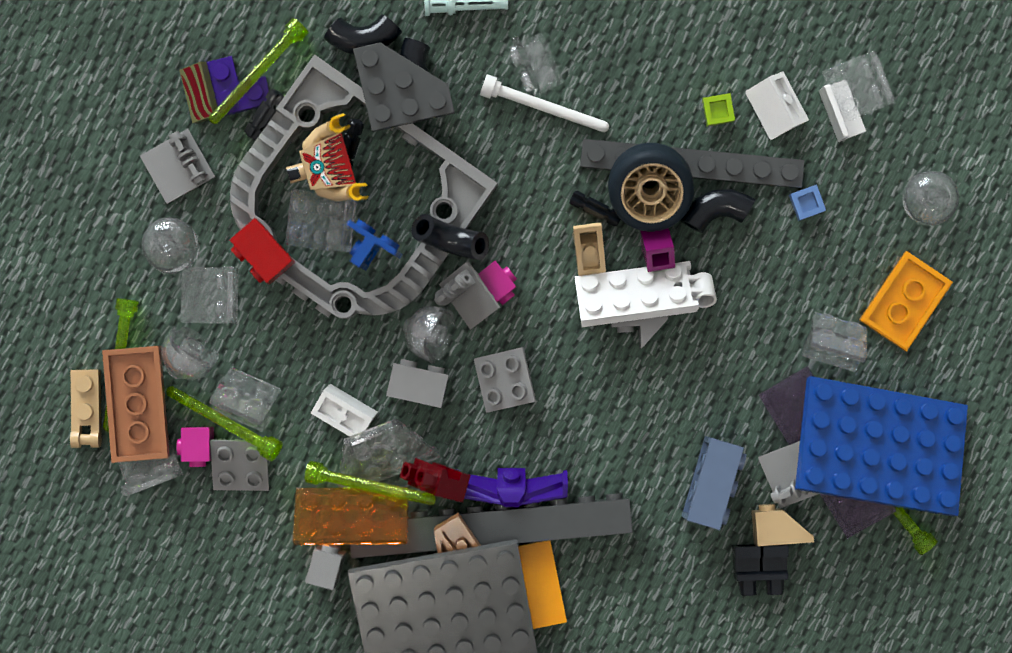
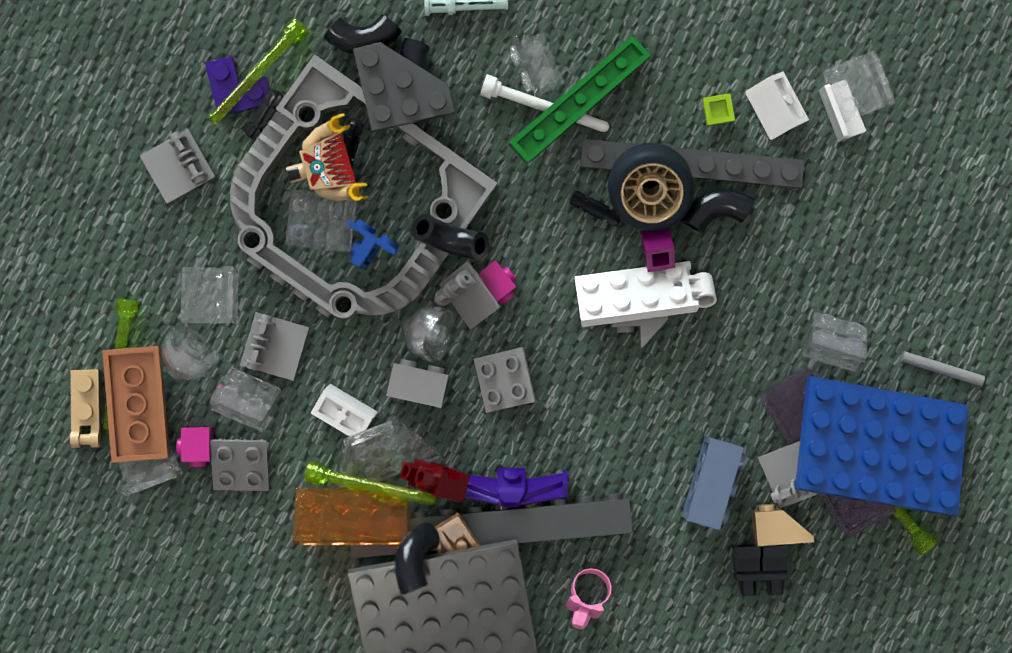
clear cylinder [141,217,200,274] -> none
clear neon green piece [166,386,283,461] -> none
tile [179,62,220,123] -> none
red brick [229,218,296,284] -> none
light grey brick [305,541,347,590] -> none
light orange tile [518,540,567,629] -> none
tan slope [573,222,606,276] -> none
medium blue plate [789,184,826,221] -> none
light orange tile [859,251,953,351] -> none
clear cylinder [901,170,960,227] -> none
none -> light grey hinge [240,312,309,381]
none -> black cylinder [394,522,440,595]
none -> green plate [508,35,651,165]
none -> bright pink piece [565,568,612,630]
none -> light grey bar [901,351,985,386]

